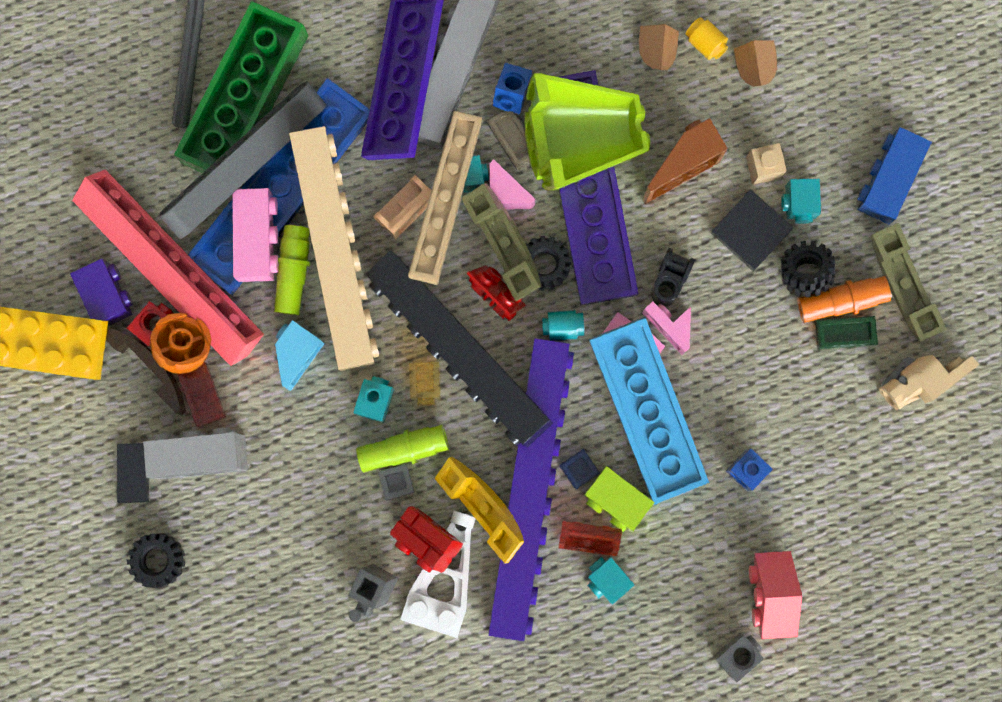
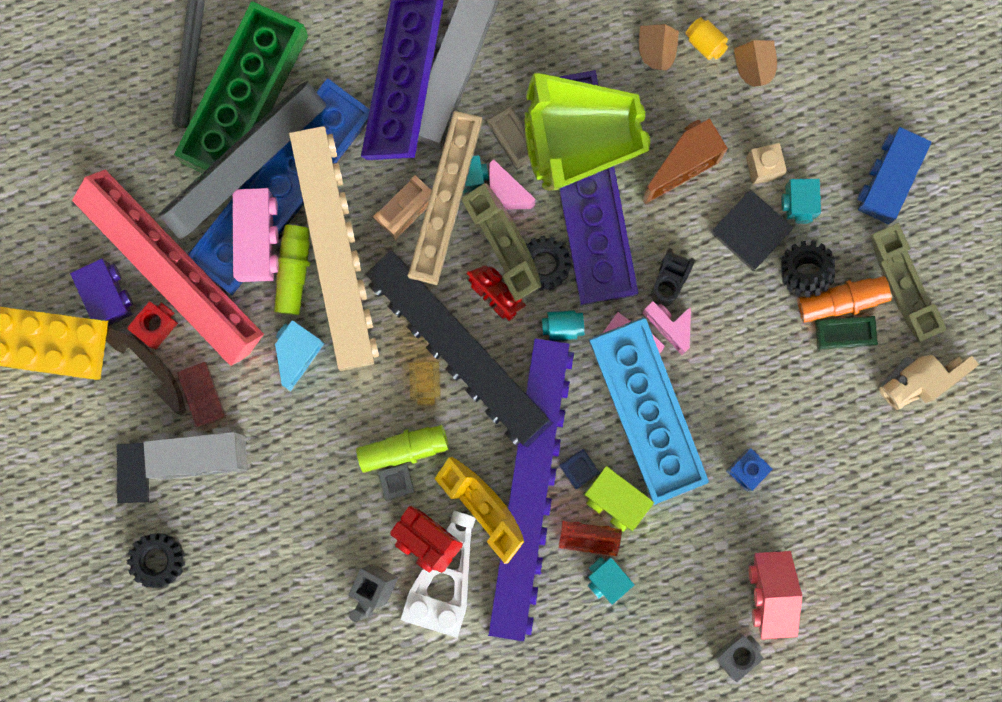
orange cylinder [150,313,212,374] -> none
teal brick [353,376,394,423] -> none
blue brick [493,63,533,114] -> none

